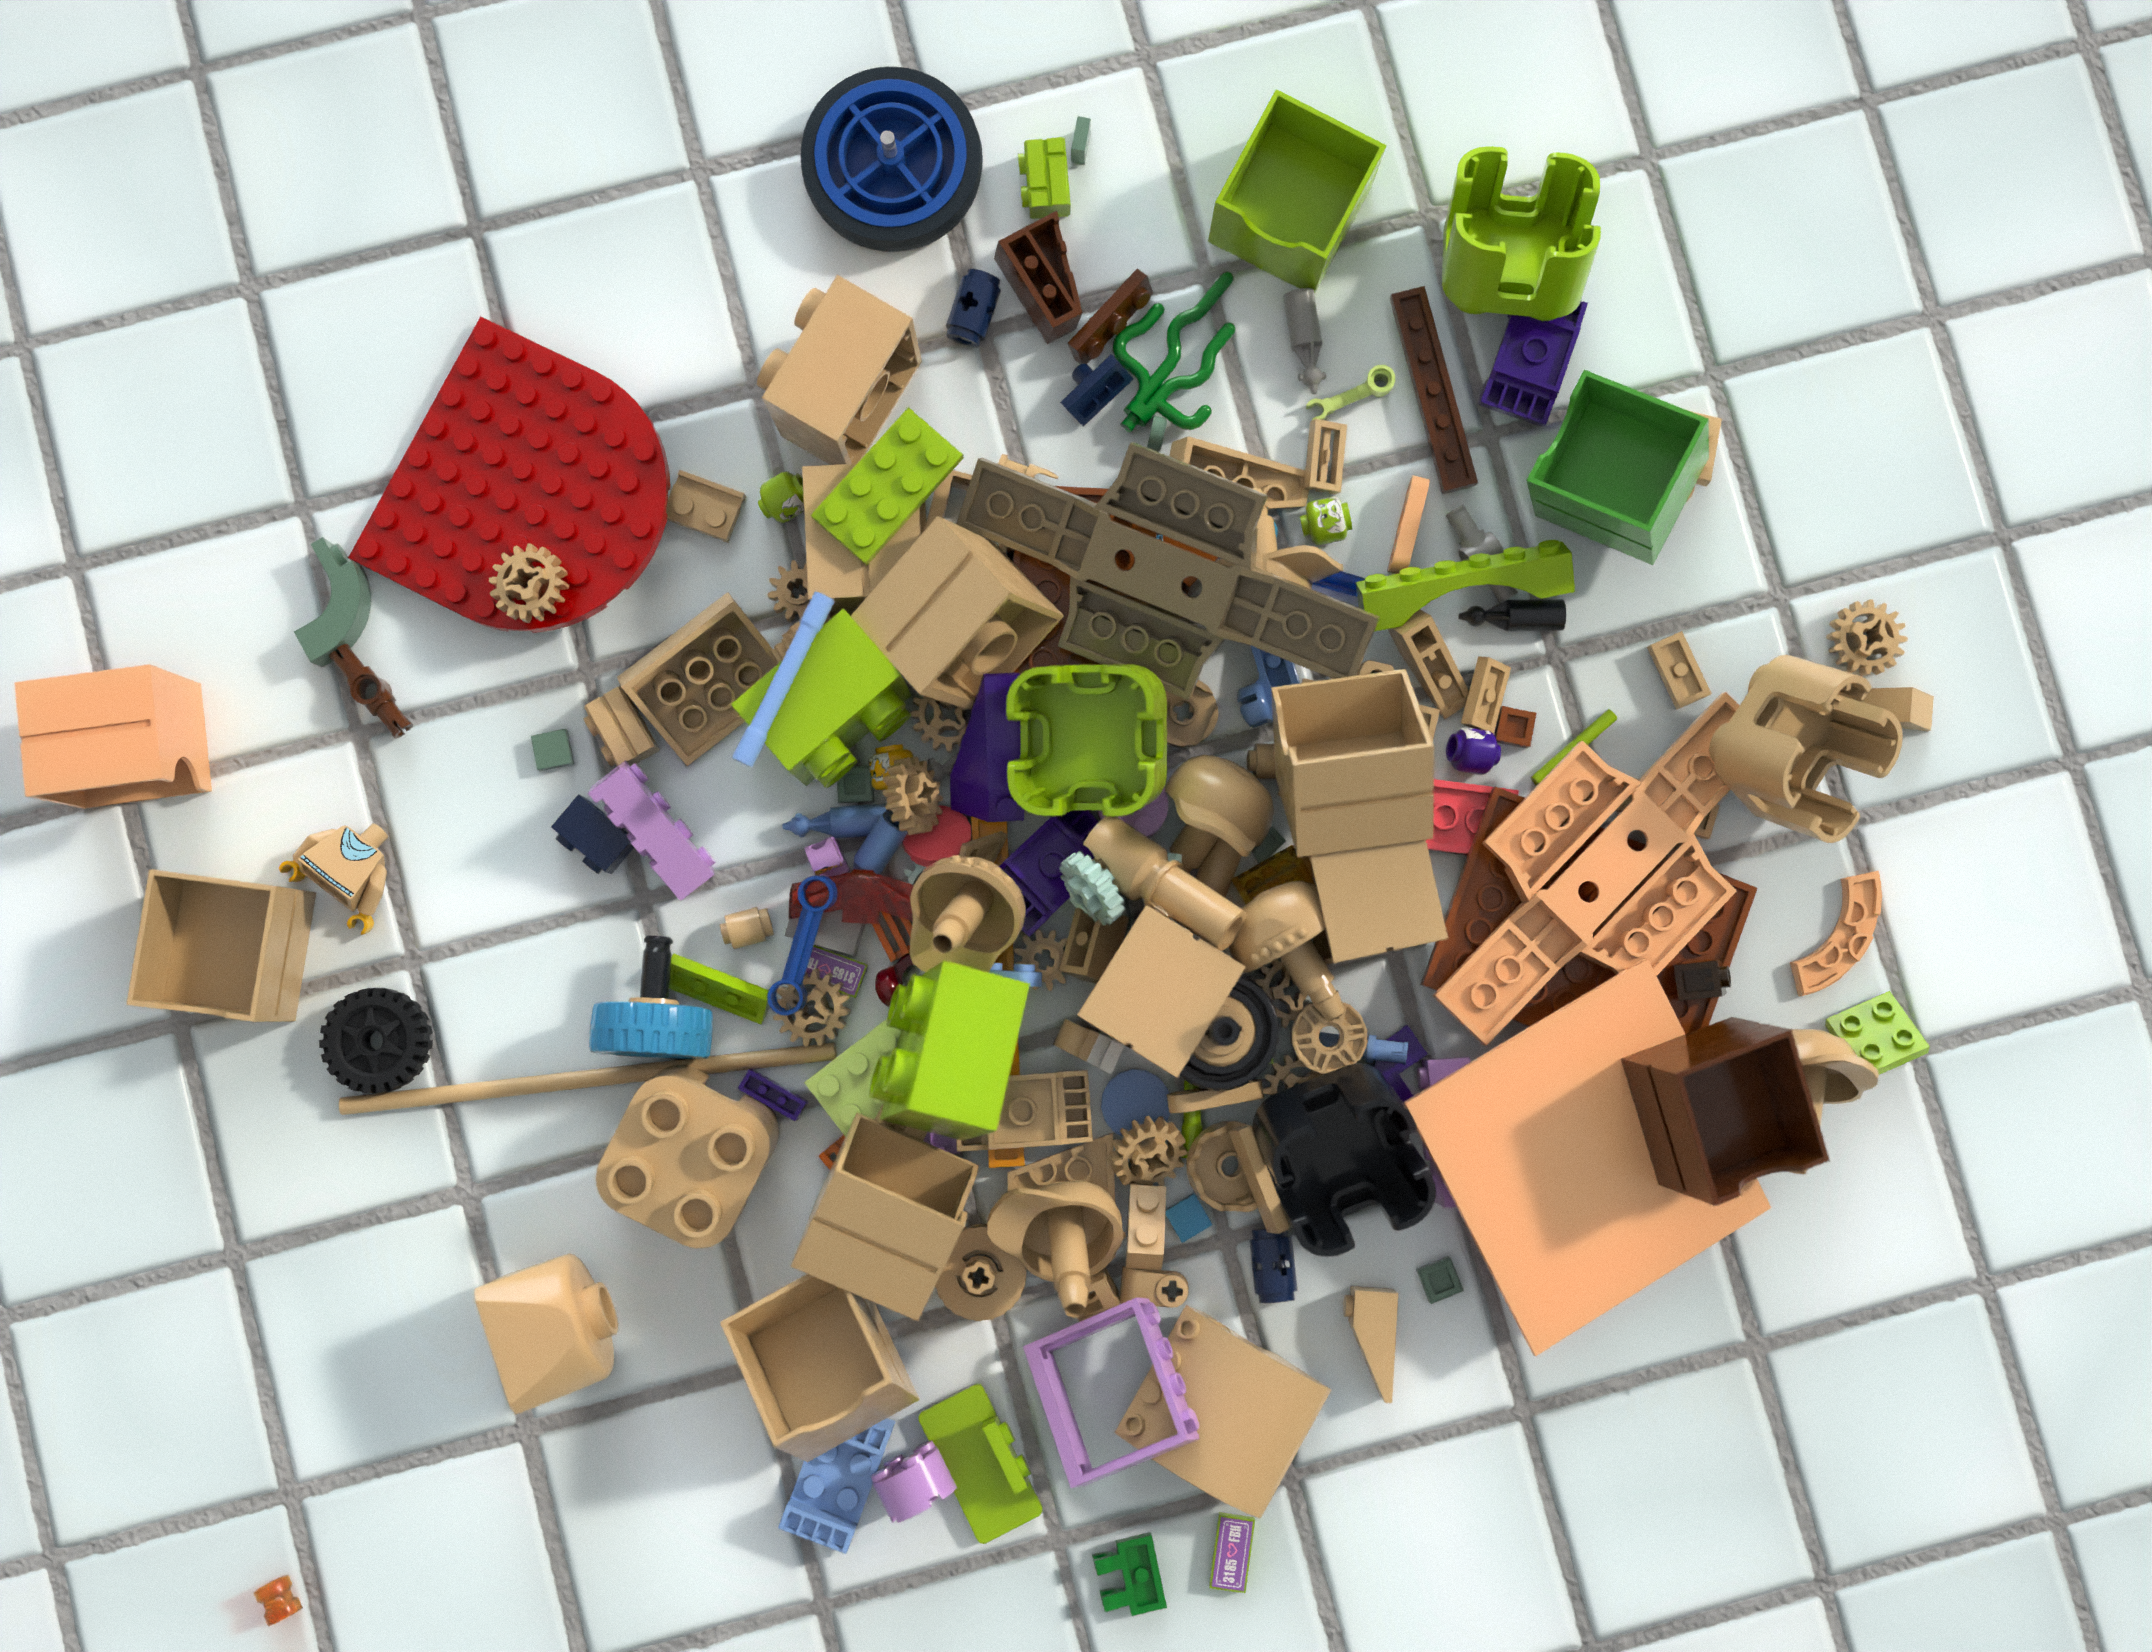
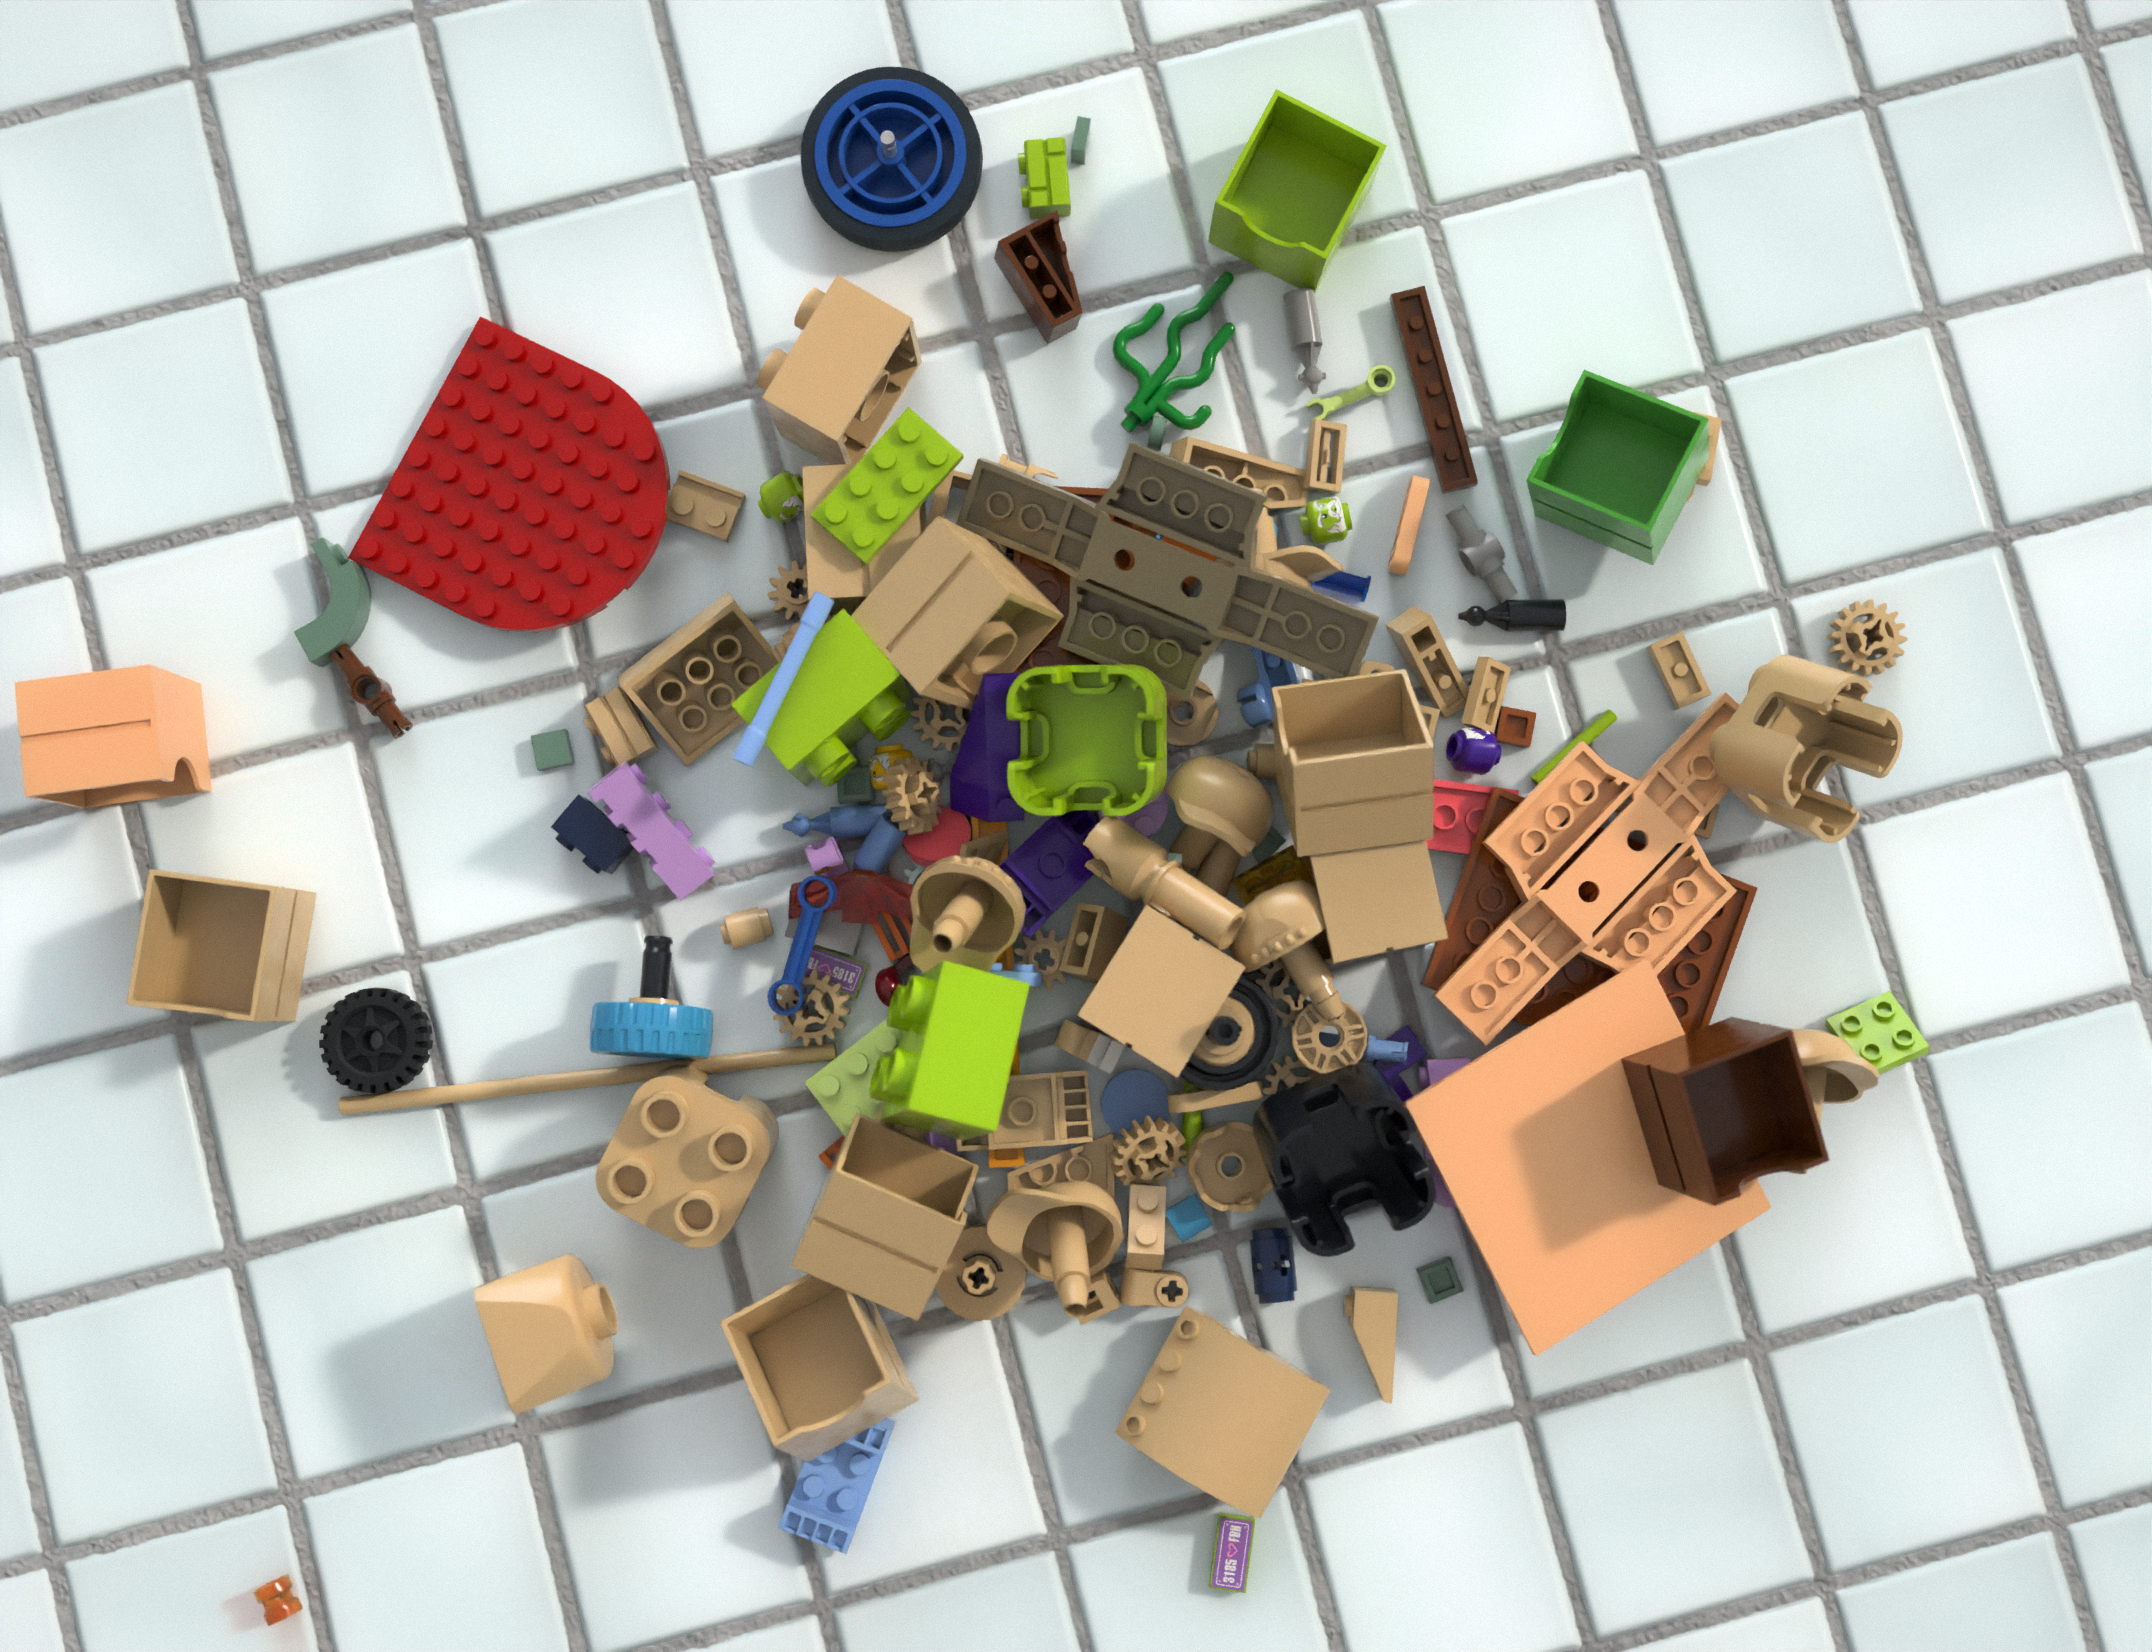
tan torso [279,823,388,935] -> none
tan gear [489,544,569,623] -> none
lime plate [669,954,769,1025] -> none
dark purple piece [737,1069,809,1121] -> none
lavender brick [870,1440,957,1523] -> none
lime bracket [919,1383,1042,1544] -> none
dark blue piece [946,269,1001,347] -> none
lavender window [1023,1297,1200,1488] -> none
light aqua gear [1059,852,1125,926] -> none
dark blue tile [1060,354,1134,427] -> none
reddish brown plate [1067,268,1153,364] -> none
green plate [1092,1532,1167,1616] -> none
tan tile [1228,1126,1290,1234] -> none
lime arch [1355,540,1575,632] -> none
lime piece [1442,146,1601,321] -> none
dark purple plate [1477,301,1588,427] -> none
dark brown bracket [1673,959,1731,1001] -> none
light nougat tile [1790,871,1882,996] -> none
tan slope [1862,687,1934,731] -> none

